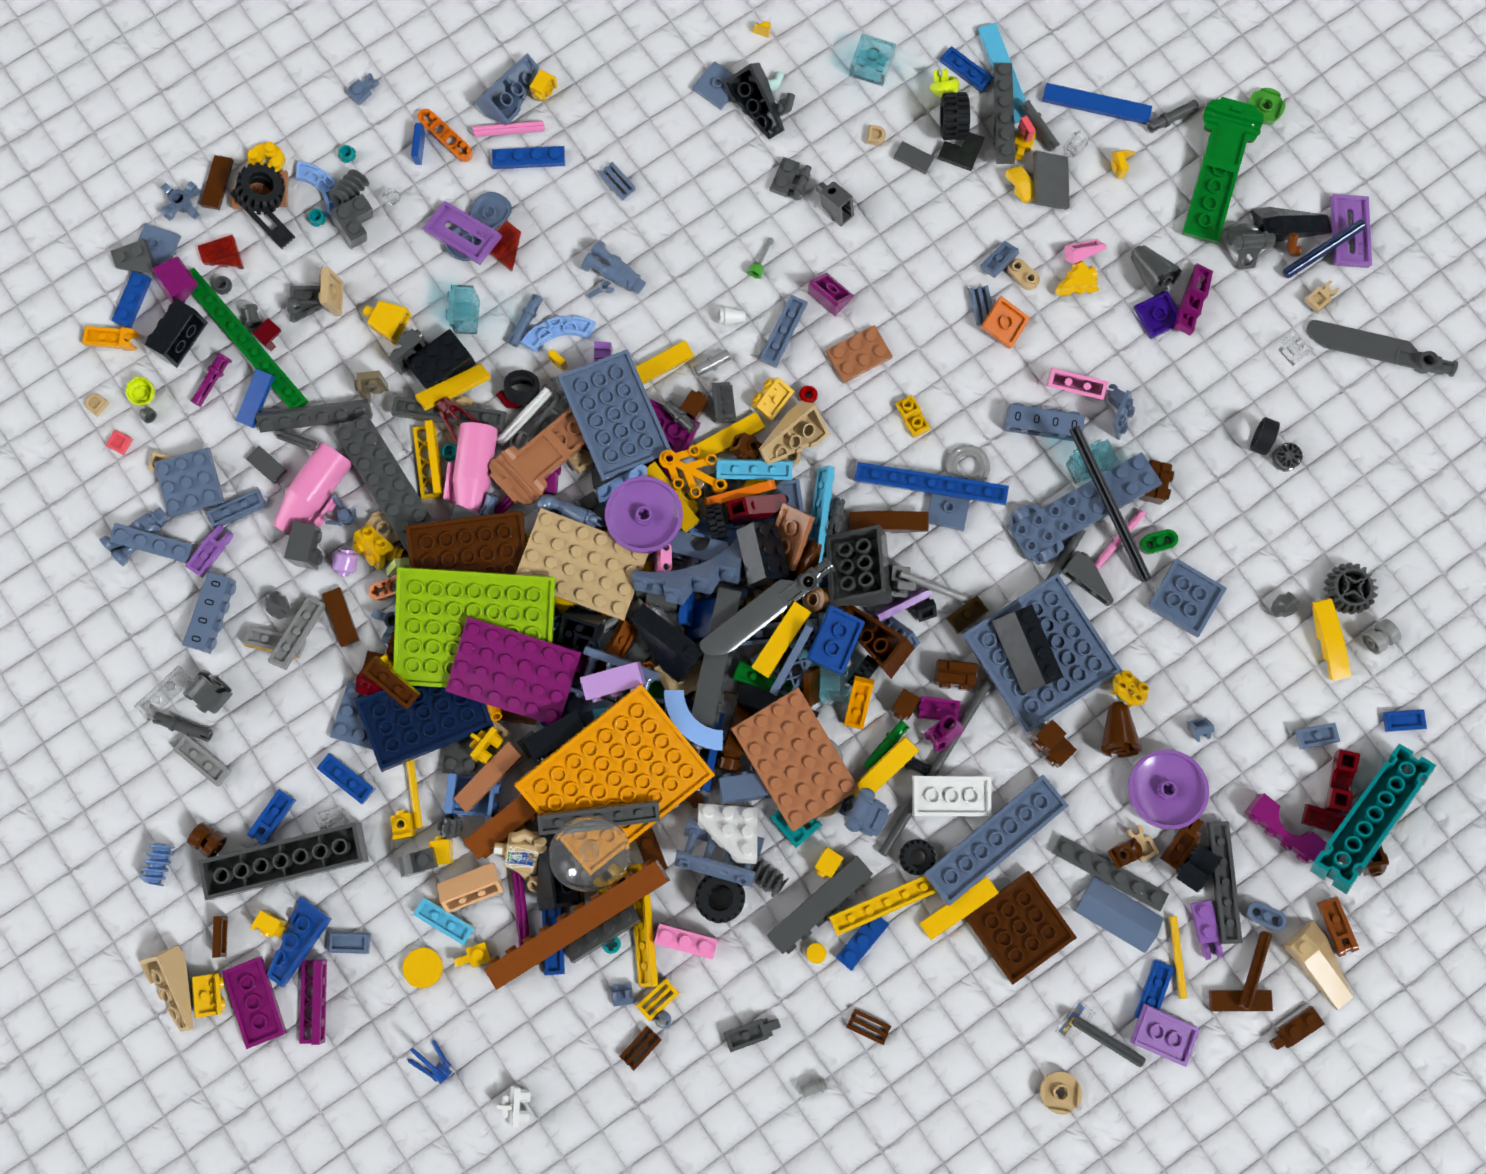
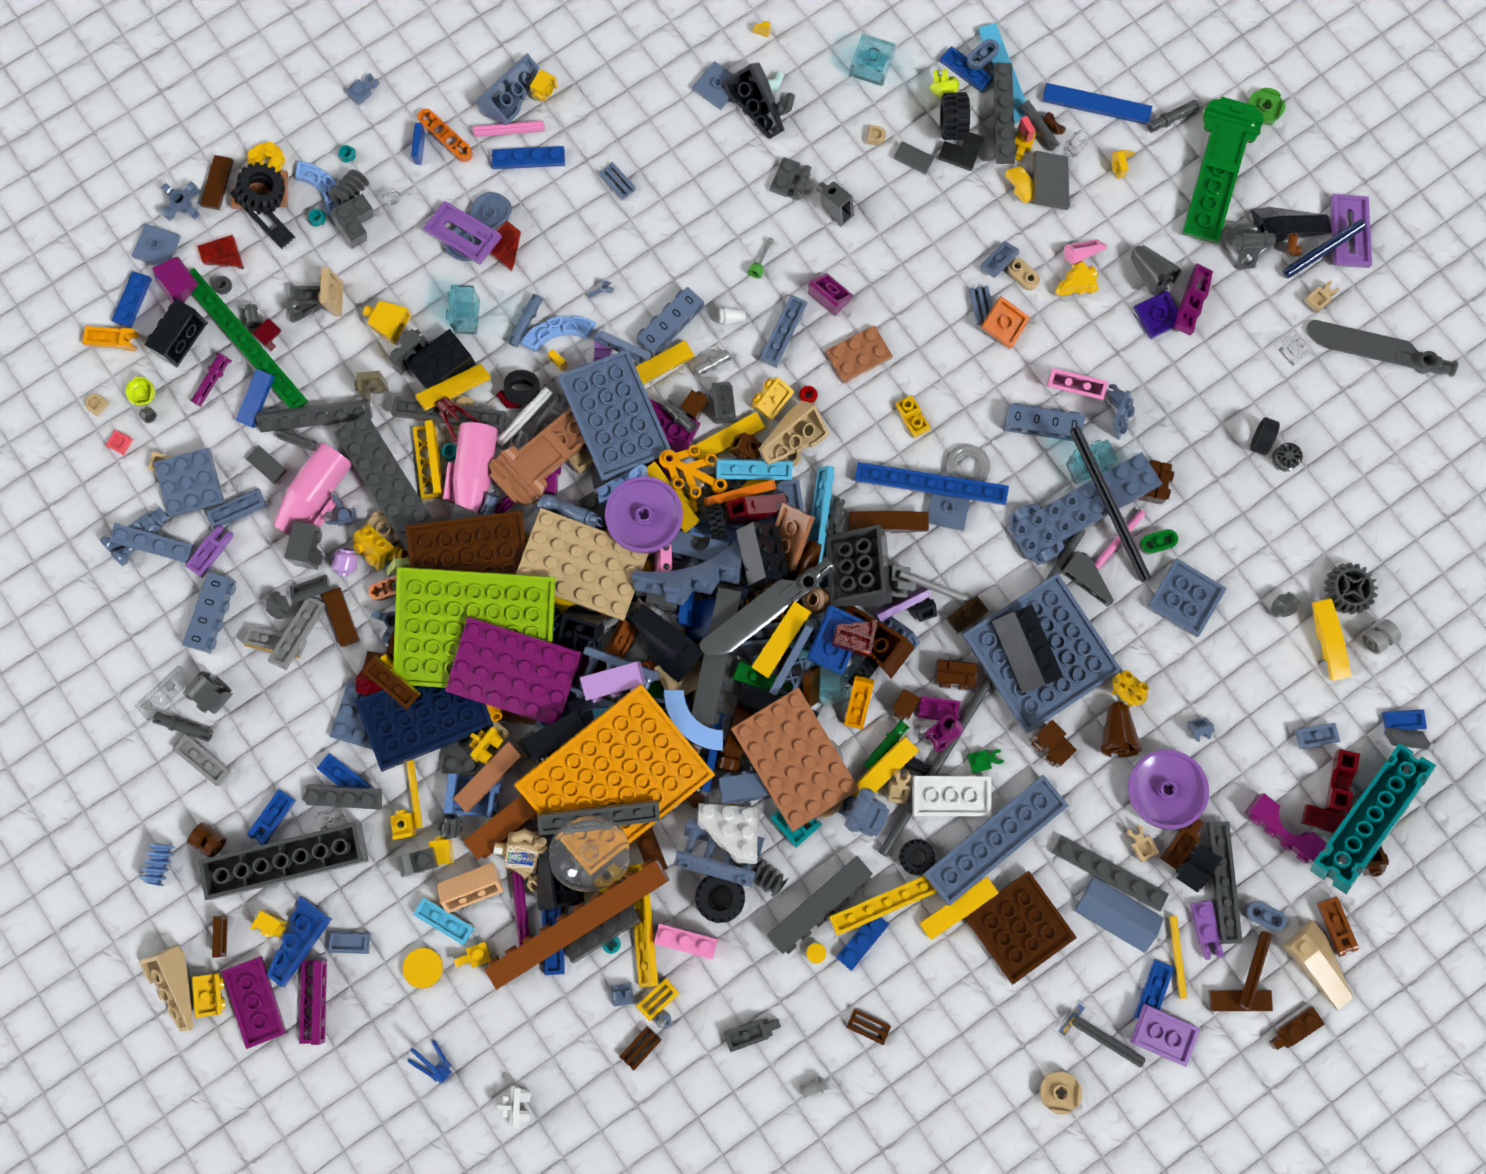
dark grey wing [110,239,156,274] -> none
sand blue piece [581,240,646,294] -> none
yellow brick [814,847,844,879] -> none
reddish brown brick [1107,837,1144,869] -> none
none -> dark grey tile [290,575,330,603]
none -> dark grey plate [306,784,382,810]
none -> sand blue tile [593,331,652,363]
none -> sand blue brick [636,287,704,358]
none -> clear red wing [832,620,878,657]
none -> tan plate [886,769,911,804]
none -> sand blue plate [967,39,999,70]
none -> green plate [967,749,1004,774]
none -> reddish brown piece [1043,112,1066,135]
none -> dark grey tile [1384,727,1431,749]

